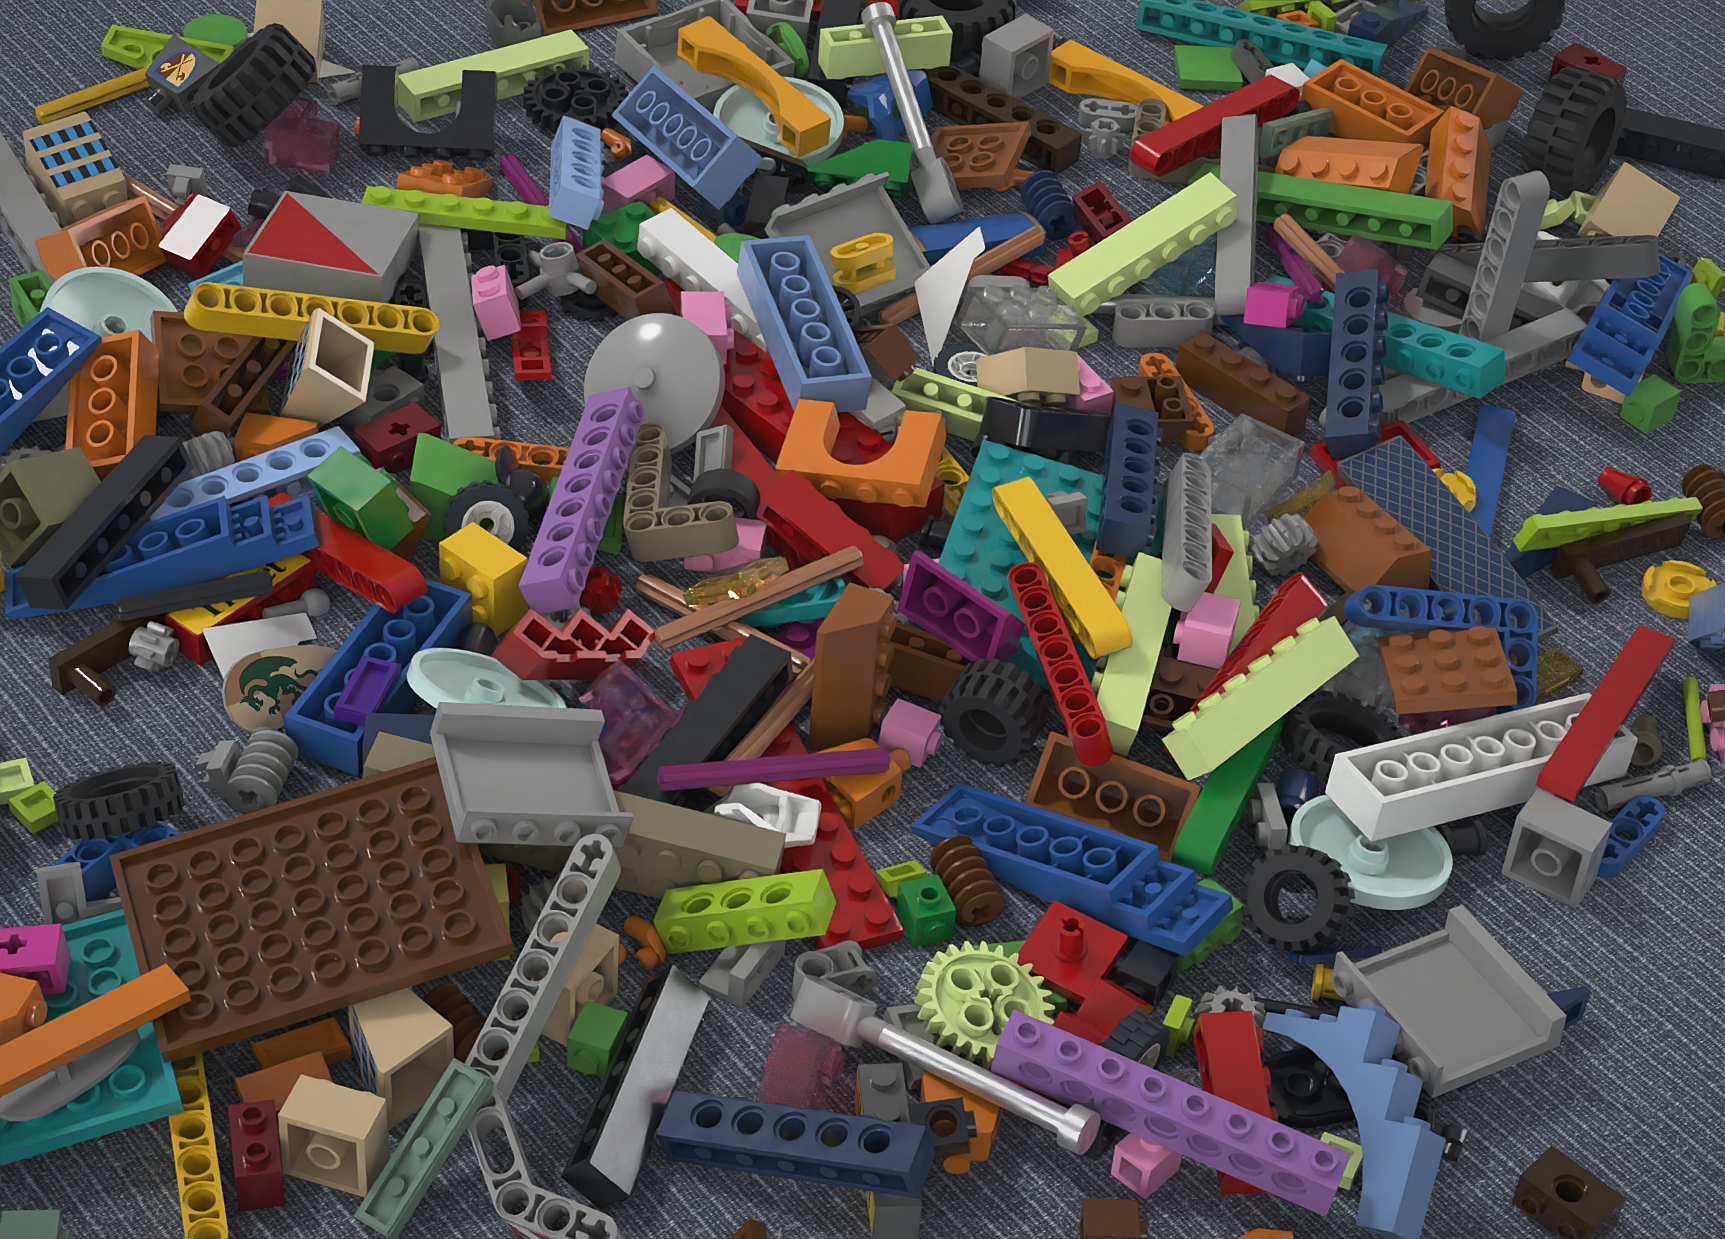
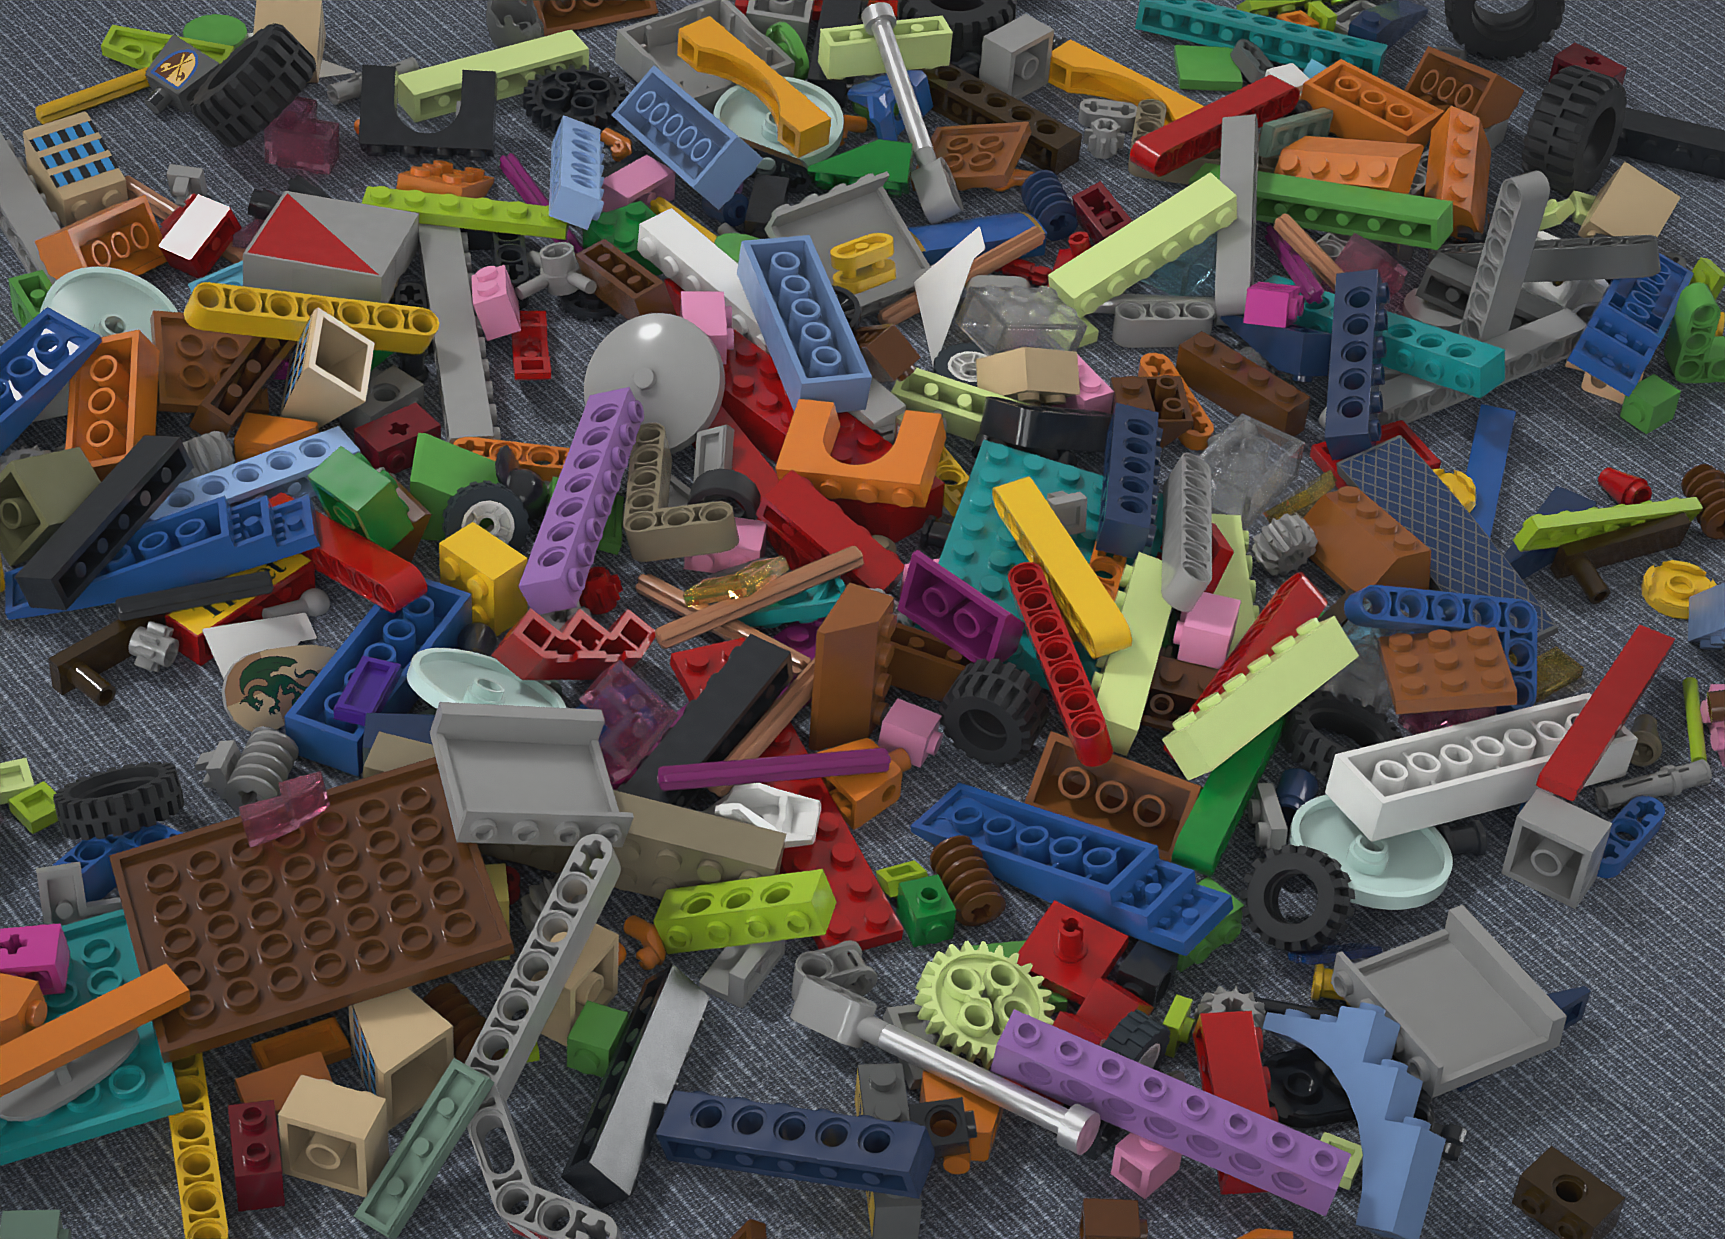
clear pink brick [755,1022,846,1110] -> none
none -> clear pink slope [239,771,330,848]

